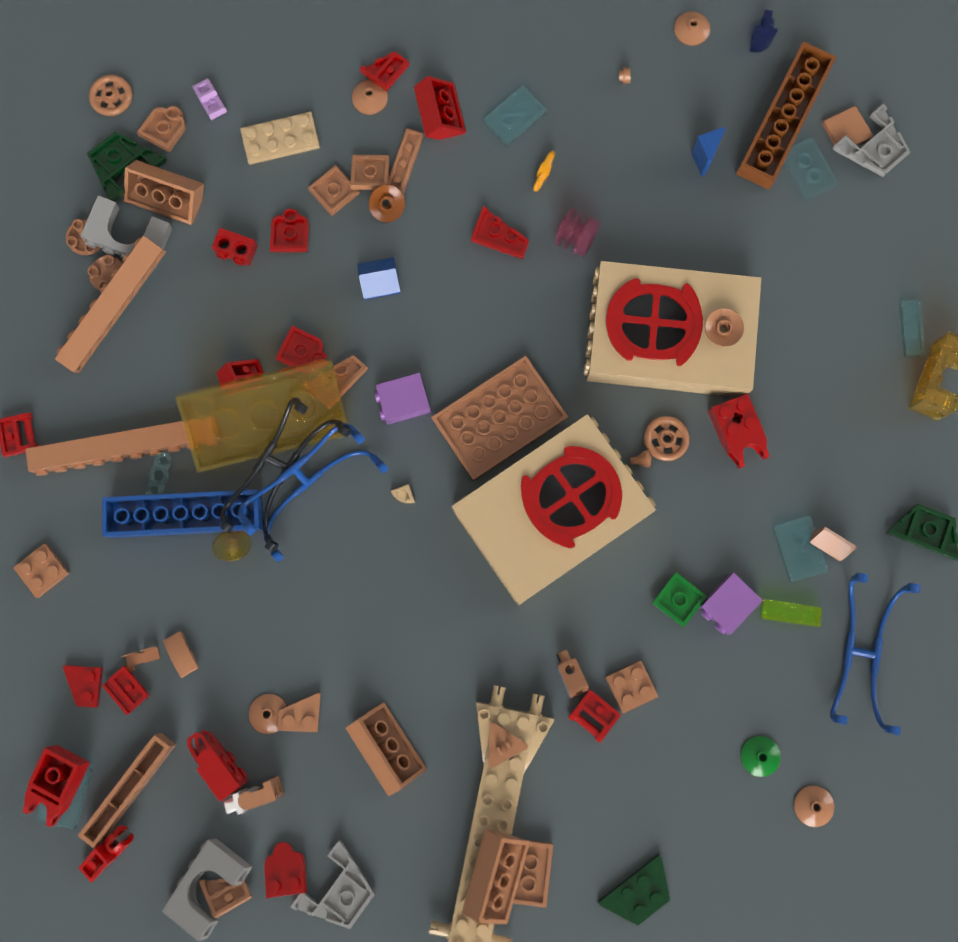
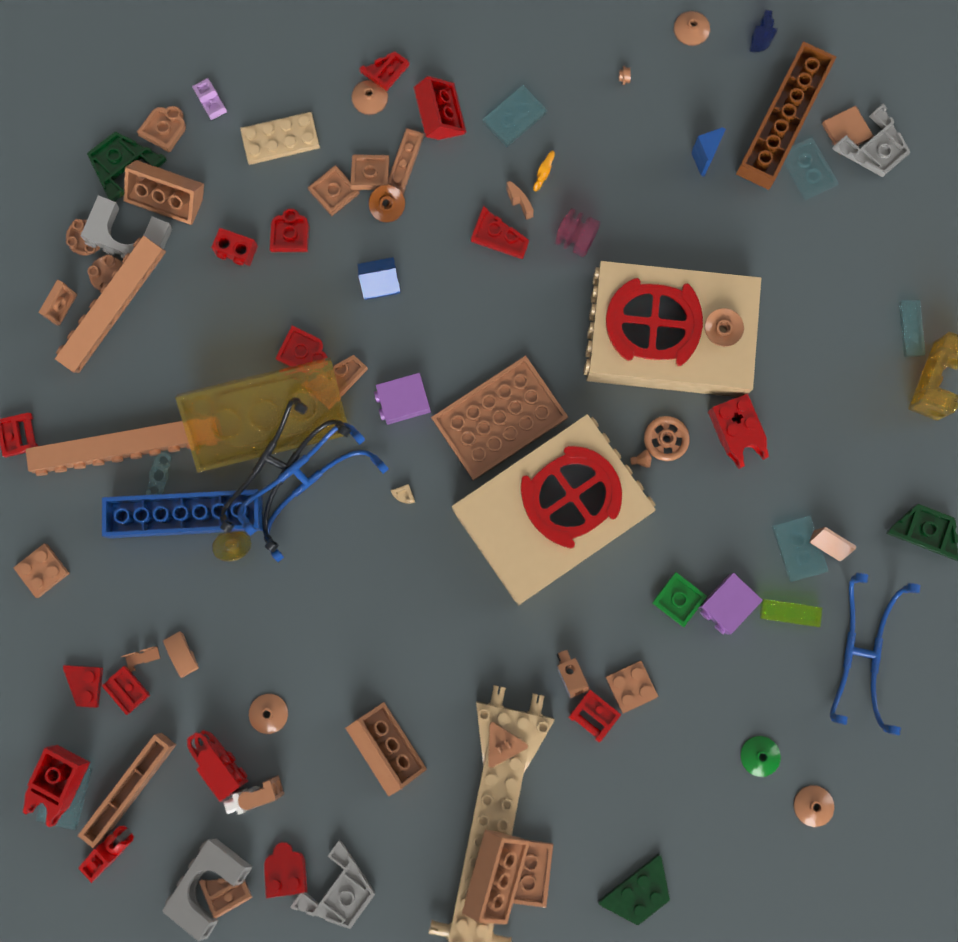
nougat plate [89,75,132,116] -> none
red slope [216,359,265,389] -> none
nougat wing [278,693,320,732] -> none
none -> nougat tile [38,280,77,326]
none -> nougat slope [506,181,534,220]

